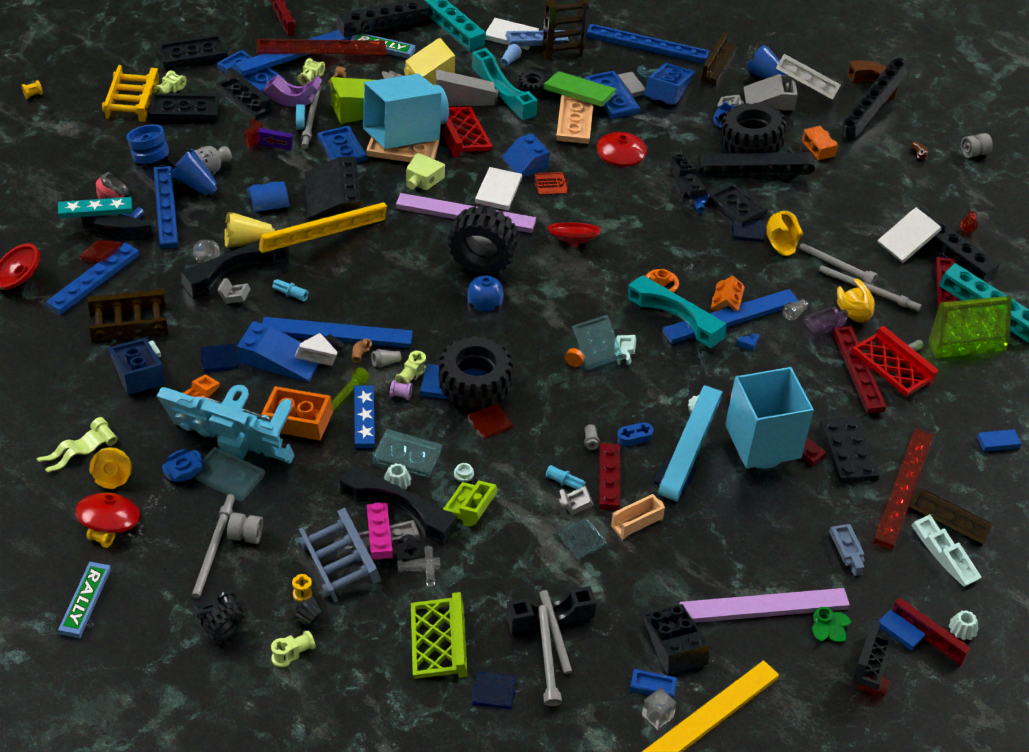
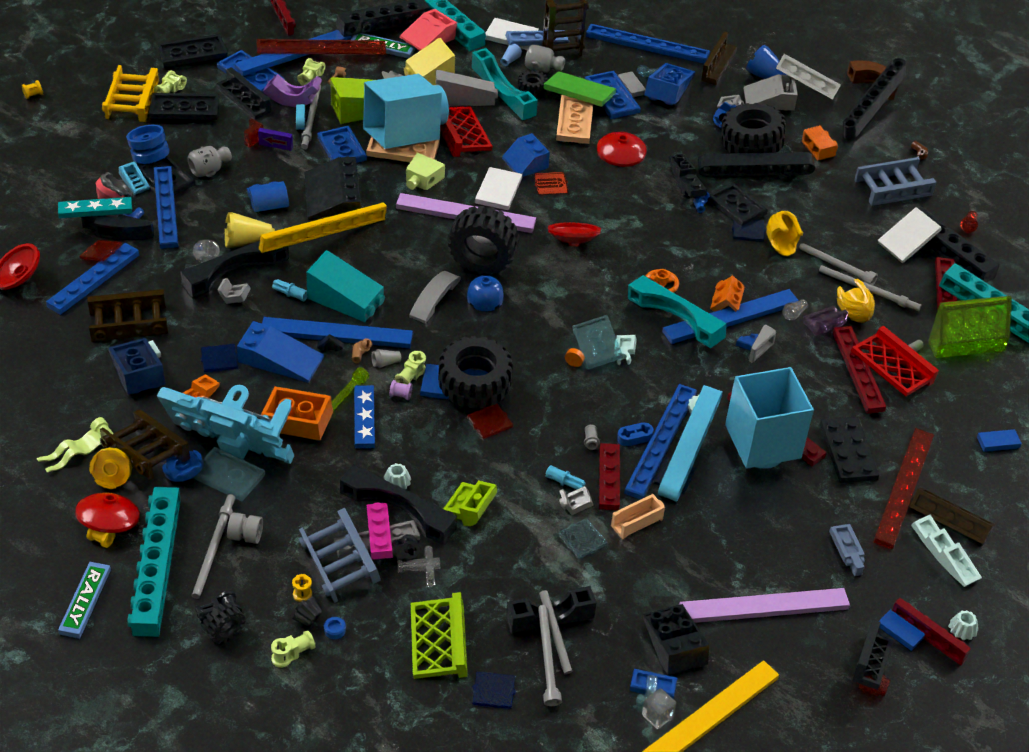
blue cone [168,148,218,196] -> none
white slope [295,333,337,366] -> none
clear light blue tile [372,429,443,477] -> none
light aqua plate [454,463,474,482] -> none
green plate [812,607,851,643] -> none
light grey wheel [961,133,993,158] -> none
none -> dark brown fence [100,409,190,480]
none -> medium azure slope [119,161,150,195]
none -> teal brick [127,487,181,637]
none -> teal slope [306,250,385,322]
none -> blue tile [324,617,346,639]
none -> coral slope [400,9,457,51]
none -> light grey slope [409,271,461,324]
none -> light grey piece [525,45,565,73]
none -> blue tile [624,384,697,500]
none -> clear light blue arm [636,675,658,708]
none -> light grey slope [749,325,776,363]
none -> sand blue fence [855,157,936,206]

